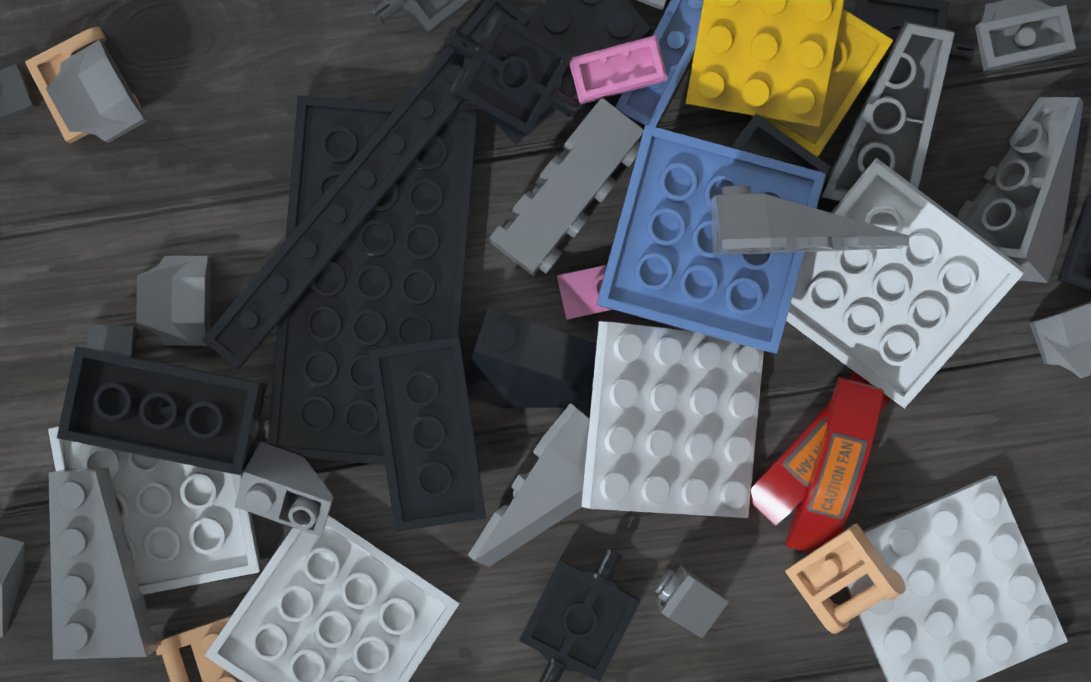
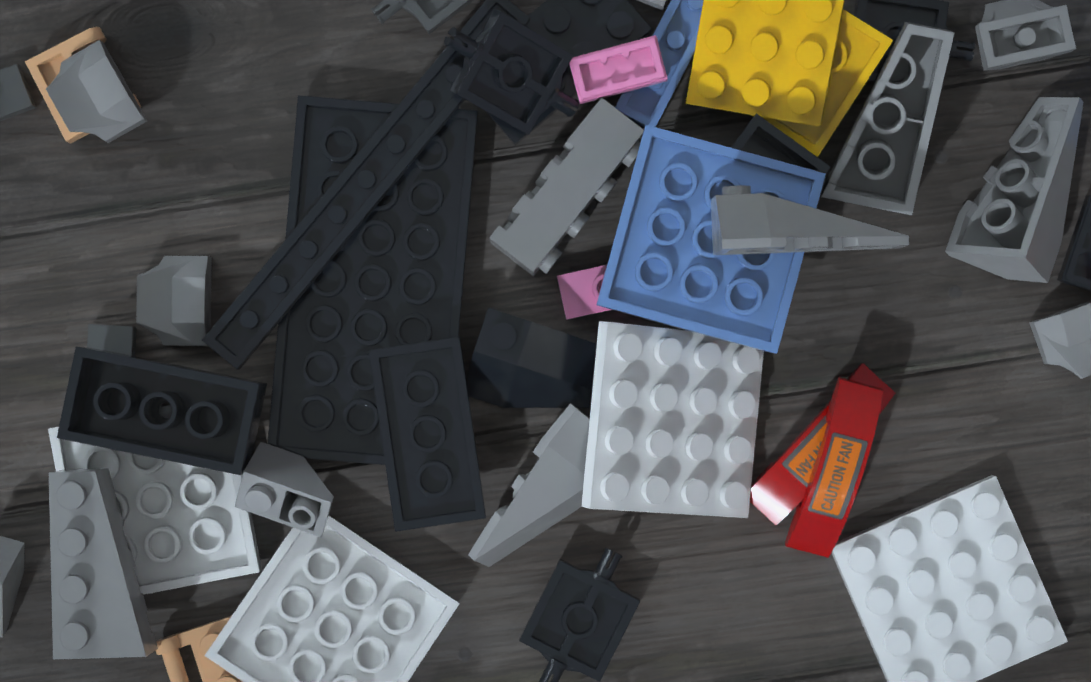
light grey slope [654,565,729,639] -> none
light nougat plate [785,523,906,634] -> none
white plate [786,158,1024,409] -> none

